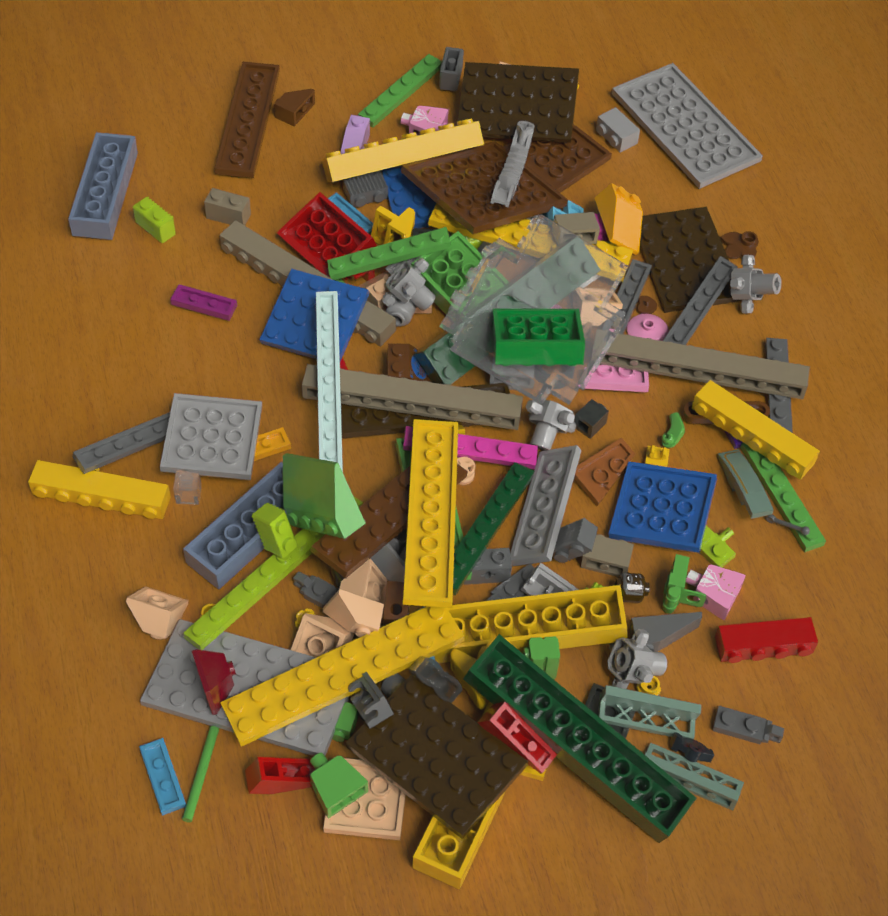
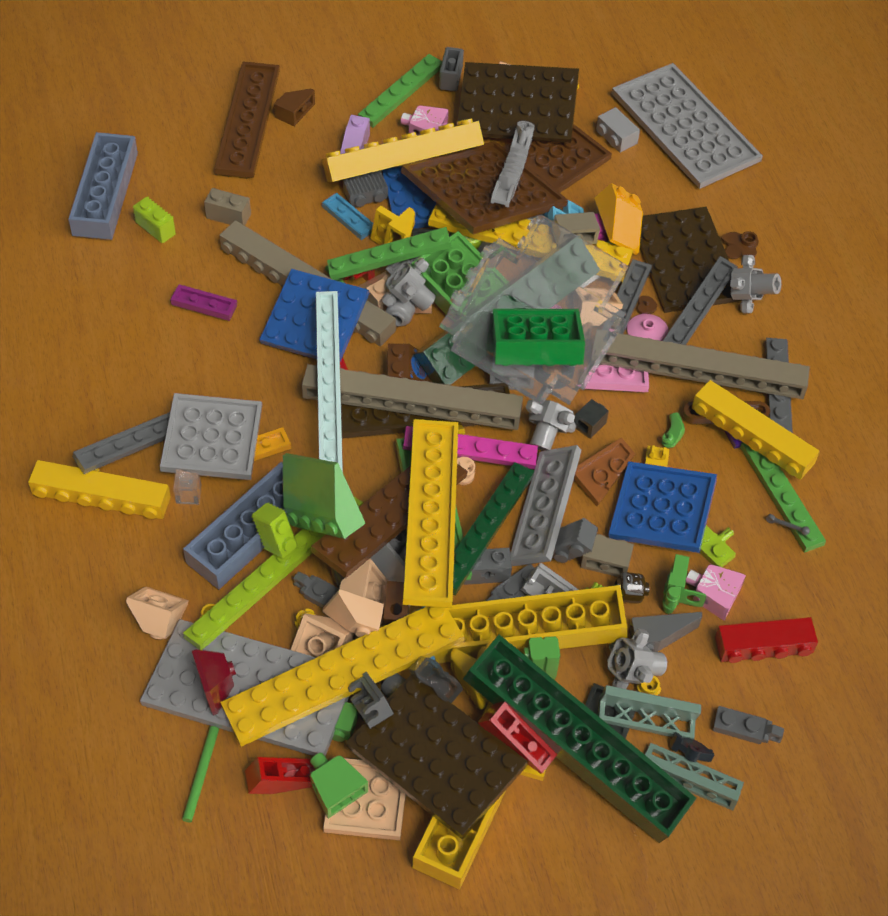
dark azure tile [139,738,186,816] -> none
red slope [276,192,377,278] -> none
sand green slope [717,449,774,519] -> none

